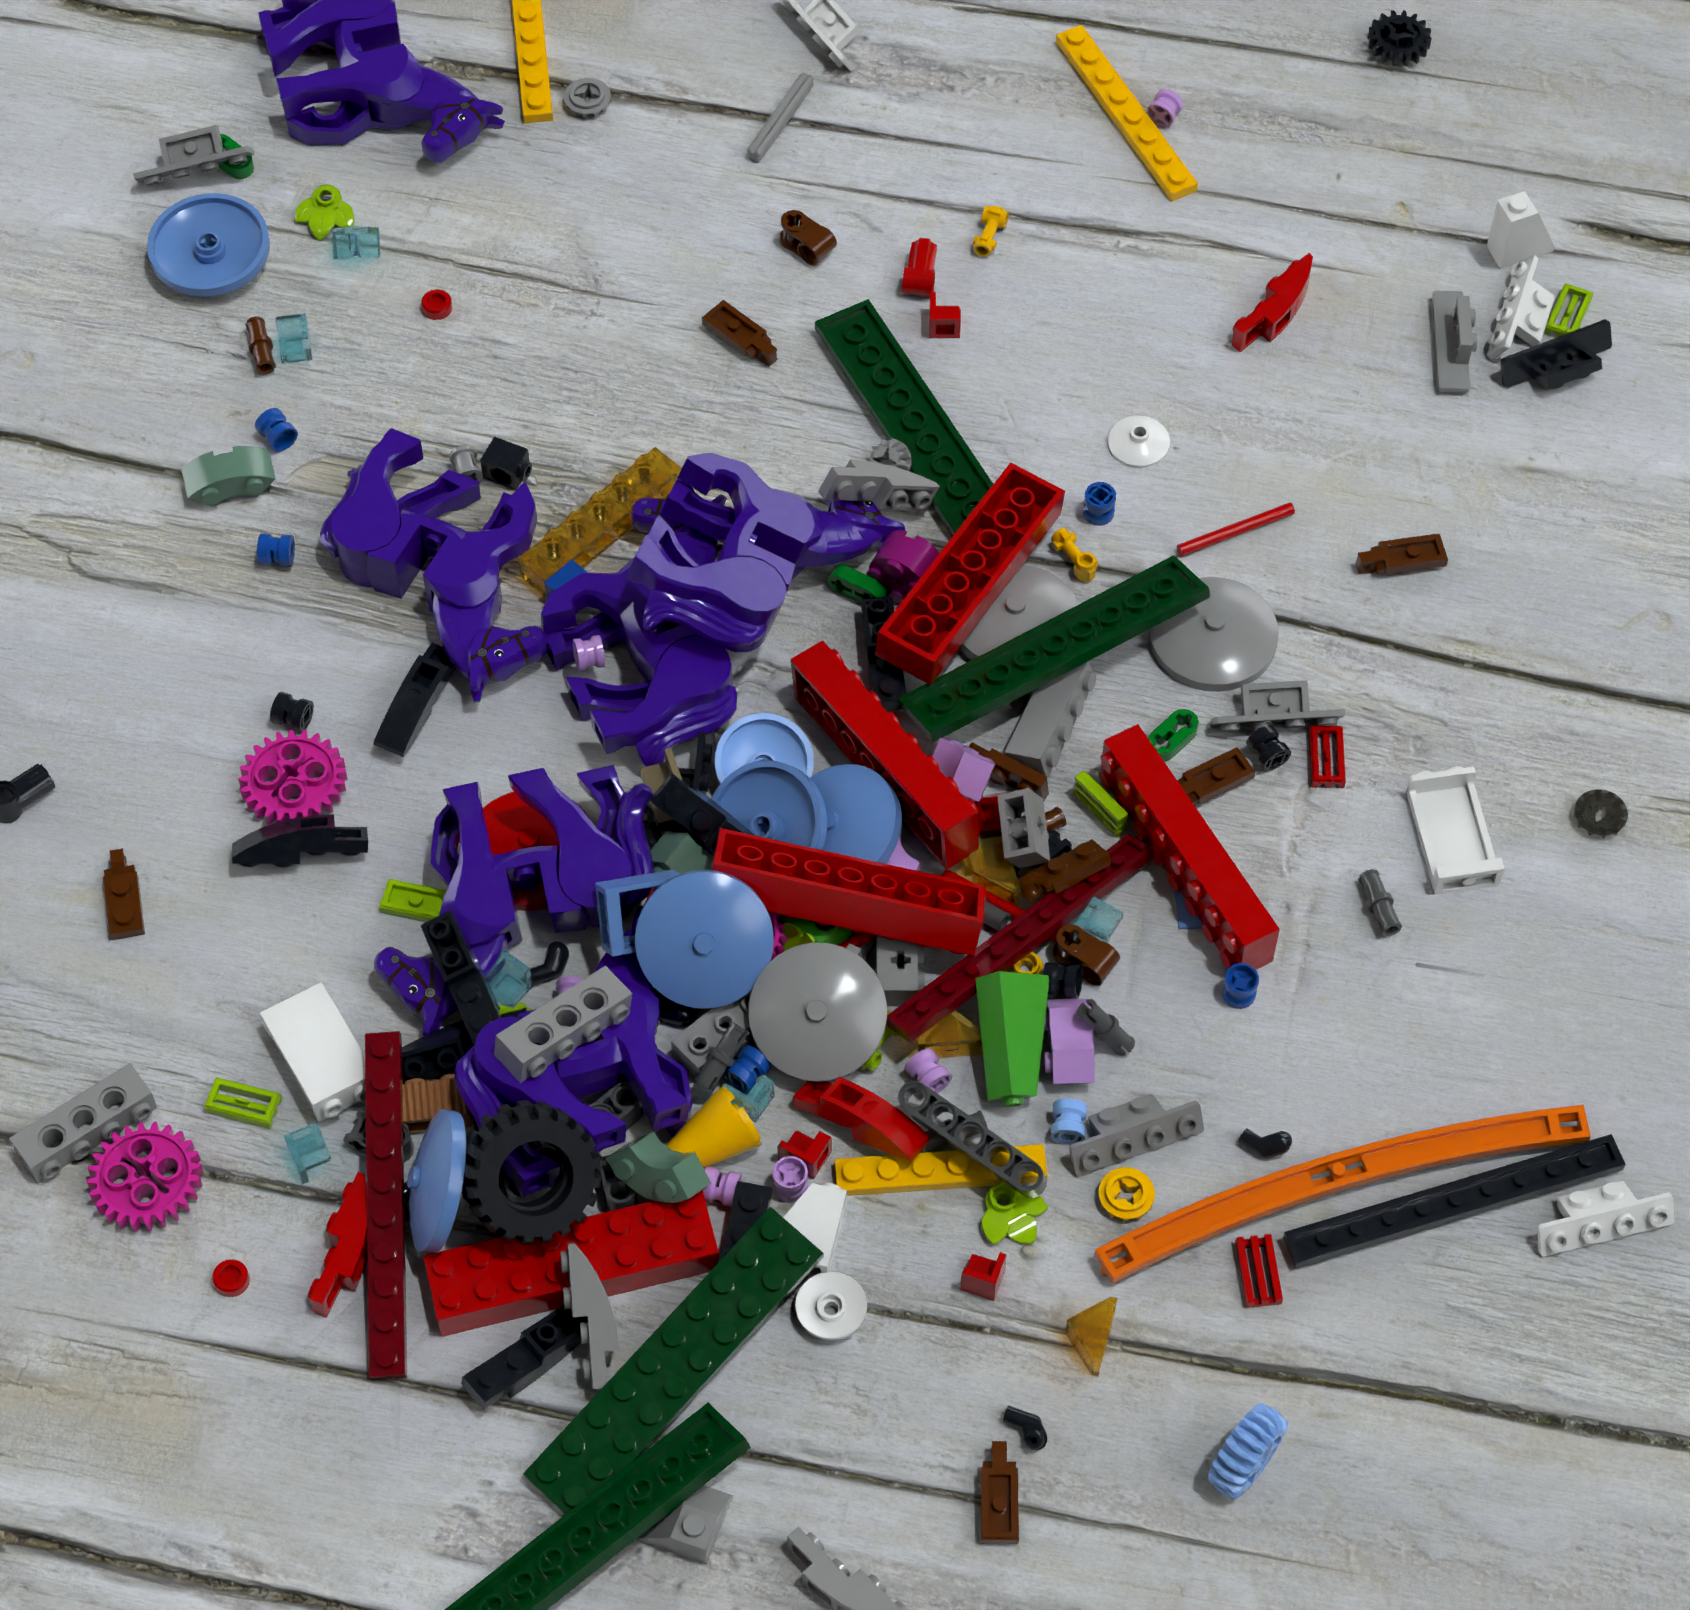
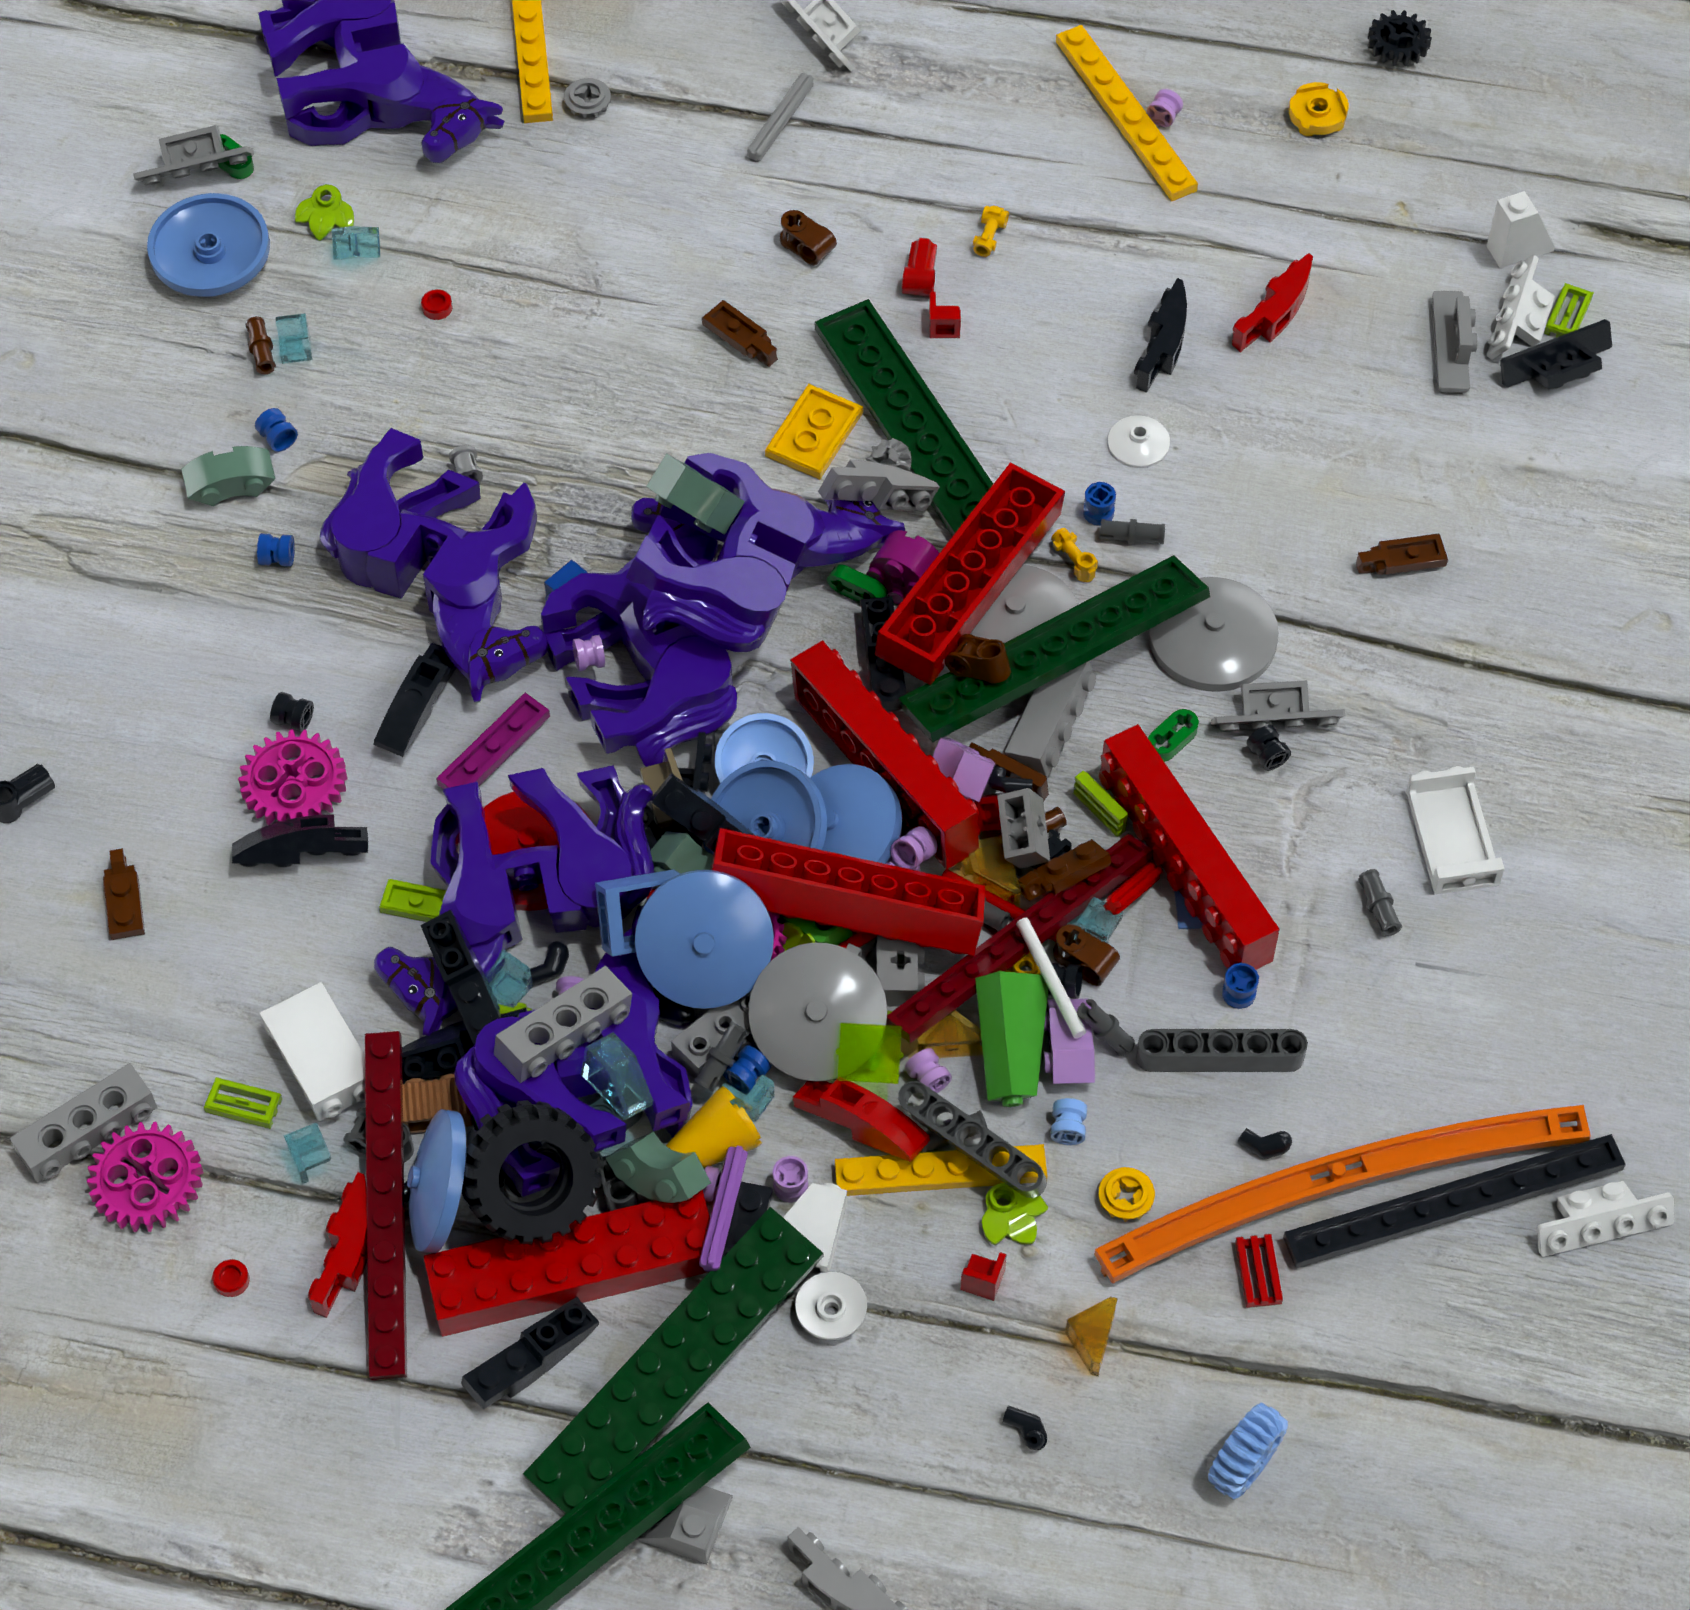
black brick [480,437,532,490] -> none
clear yellow brick [518,447,682,597] -> none
light grey slope [560,1242,619,1389] -> none
red panel [777,1131,832,1179] -> none
reddish brown hinge [981,1441,1019,1544] -> none
light grey bracket [1069,1094,1204,1176] -> none
red bar [1177,502,1295,557] -> none
reddish brown hinge [1177,747,1255,806] -> none
red tile [1309,726,1346,788] -> none
clear smoke gear [1573,789,1628,839] -> none
none -> magenta plate [436,692,550,789]
none -> clear light blue slope [581,1032,653,1120]
none -> sand green brick [646,453,745,535]
none -> medium lavender axle [699,1145,748,1272]
none -> yellow tile [765,384,863,480]
none -> clear neon green piece [835,1023,904,1084]
none -> lavender wheel [891,826,938,870]
none -> reddish brown piece [945,634,1011,683]
none -> black arm [988,766,1033,793]
none -> white bar [1016,918,1086,1038]
none -> dark grey pin [1100,519,1165,545]
none -> red axle [1104,862,1162,915]
none -> black slope [1134,278,1187,392]
none -> dark grey beam [1136,1029,1308,1072]
none -> yellow plate [1289,82,1349,136]

